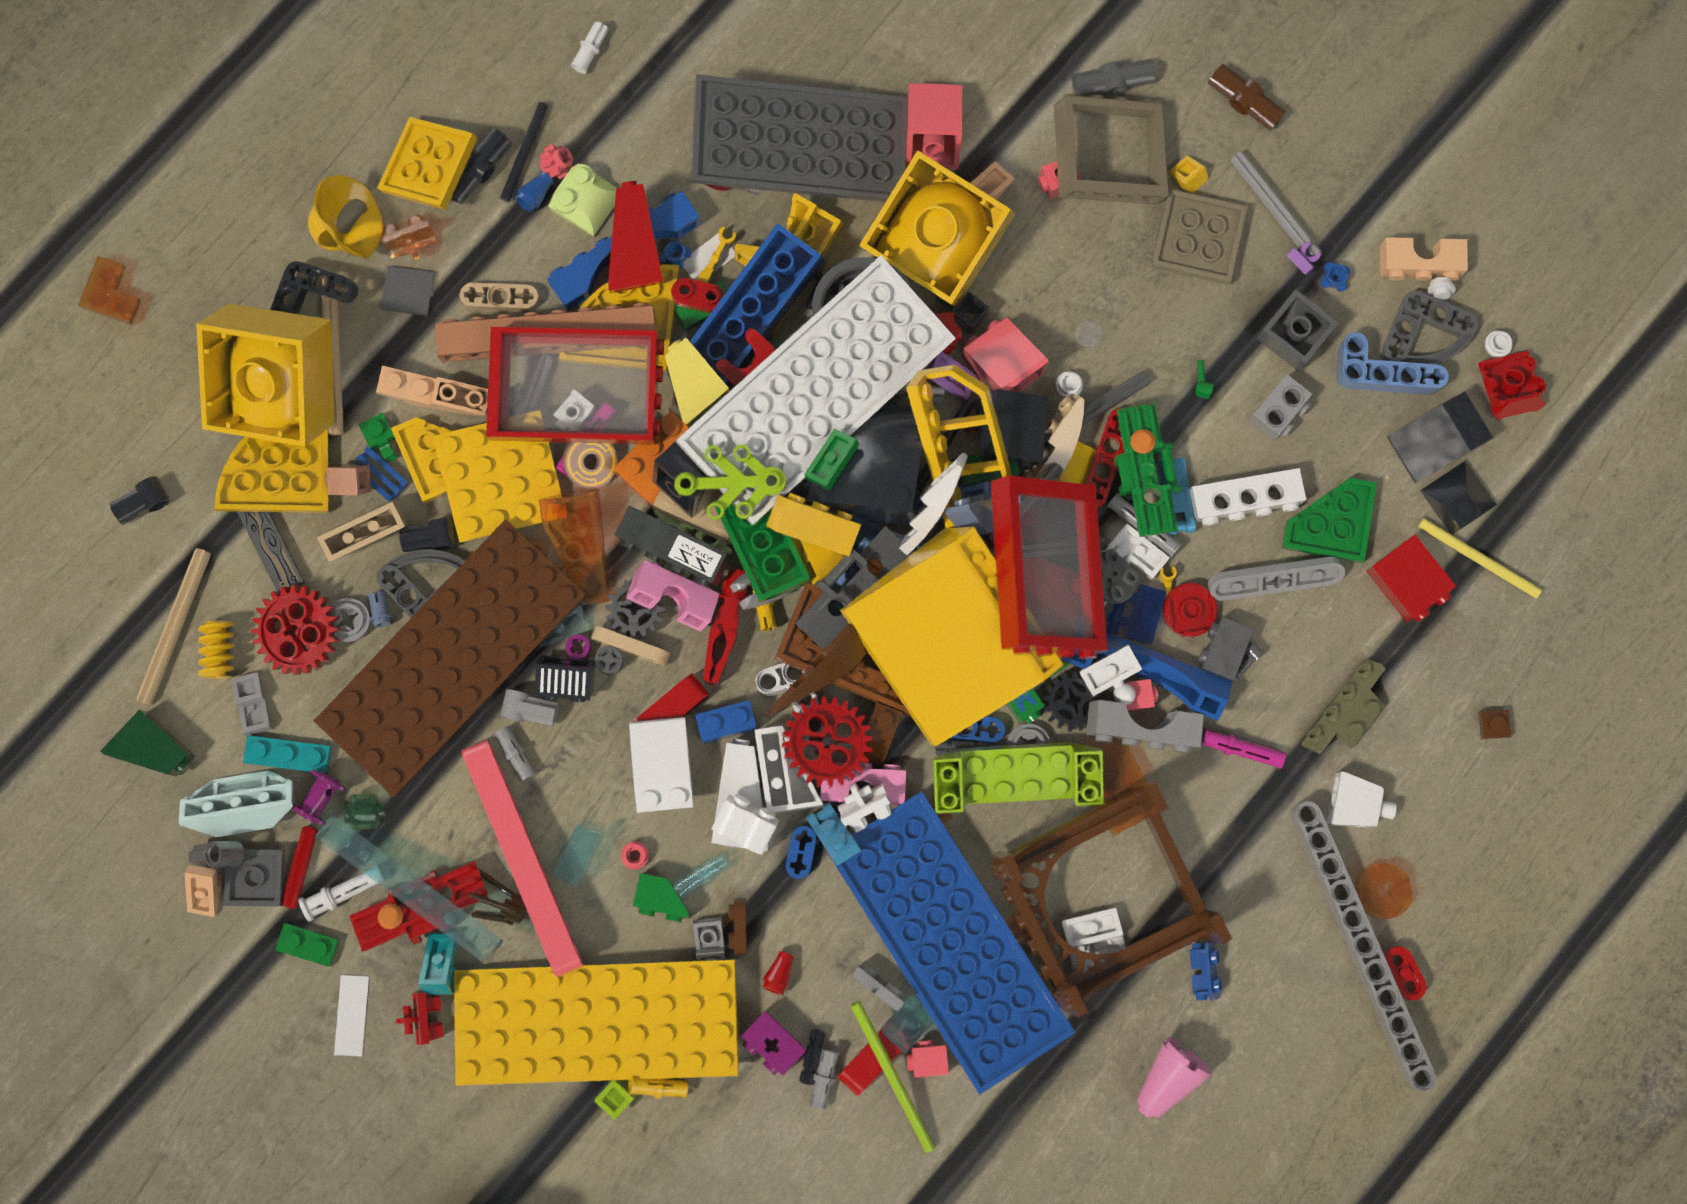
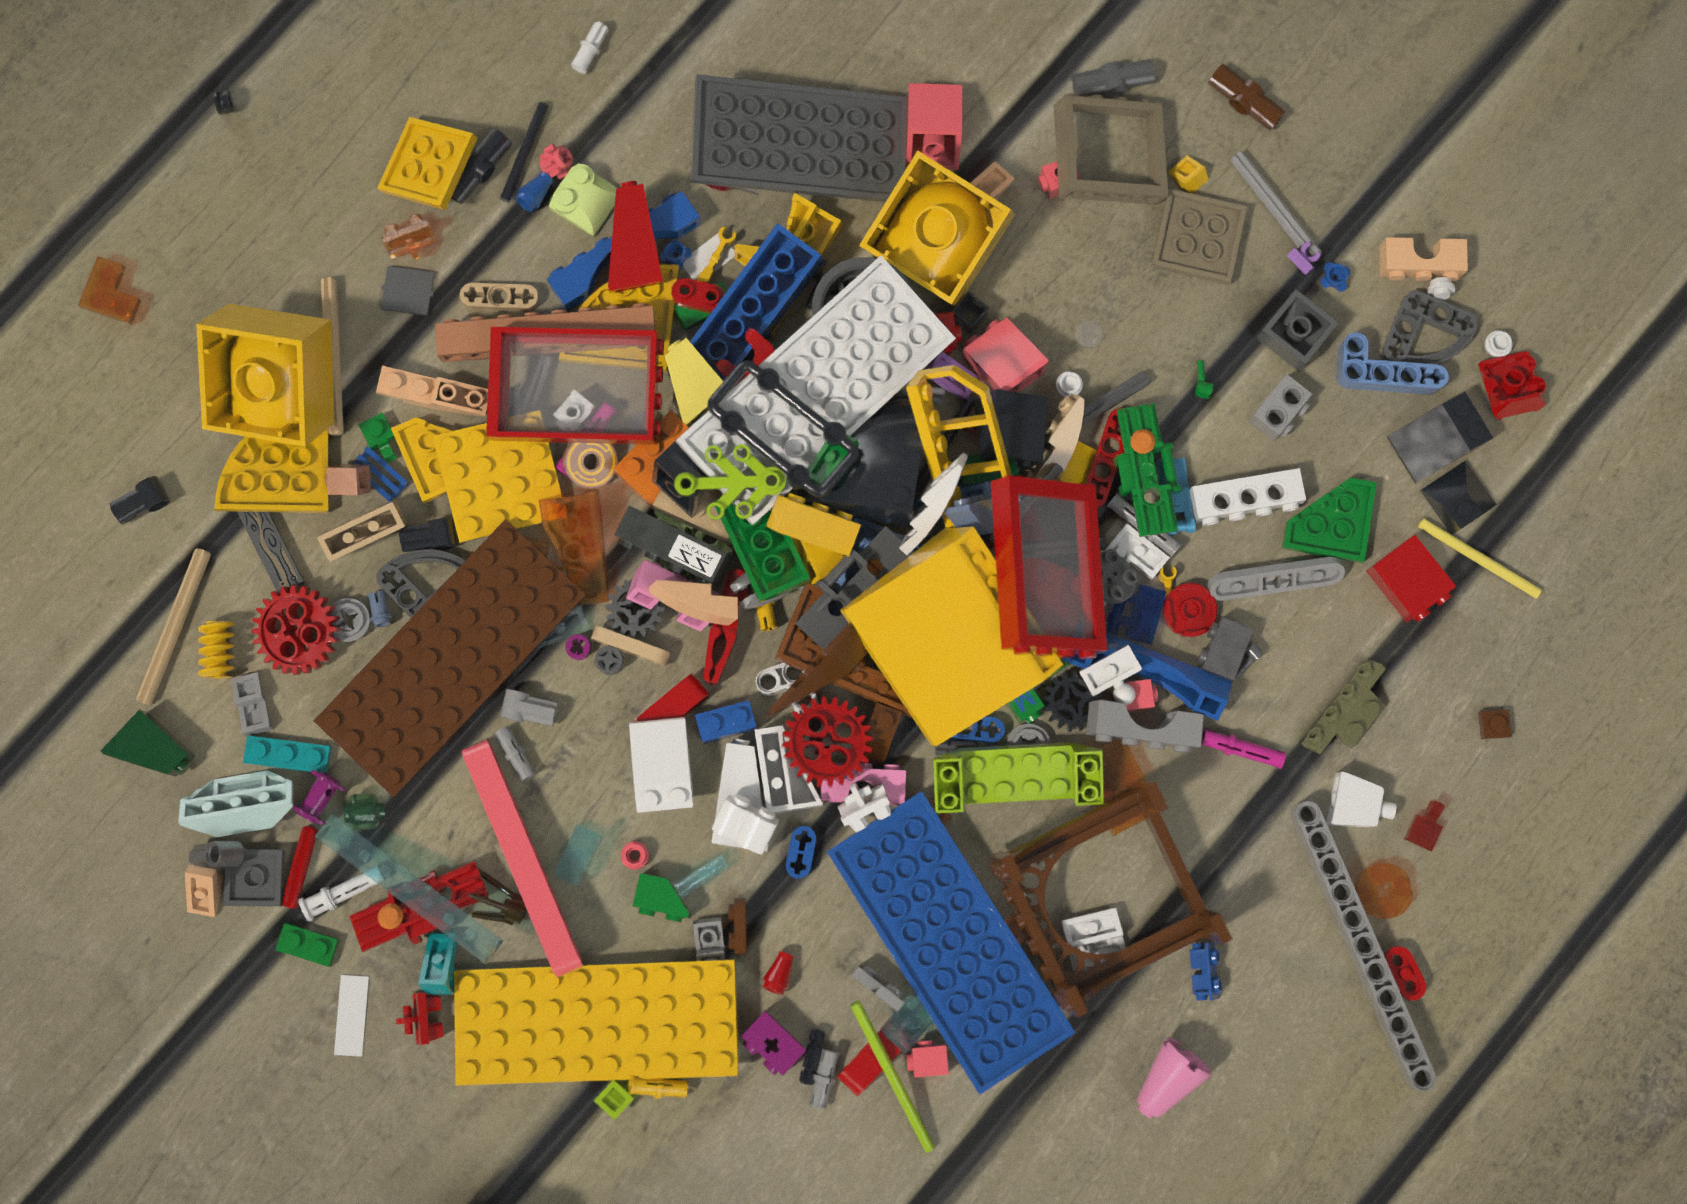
black beam [270,261,359,314] -> none
yellow piece [308,175,384,260] -> none
black brick [535,655,595,703] -> none
dark azure plate [806,803,861,866] -> none
none -> black bush [213,89,234,115]
none -> light nougat slope [649,580,738,625]
none -> black bar [707,360,859,497]
none -> clear red plate [1404,800,1445,852]

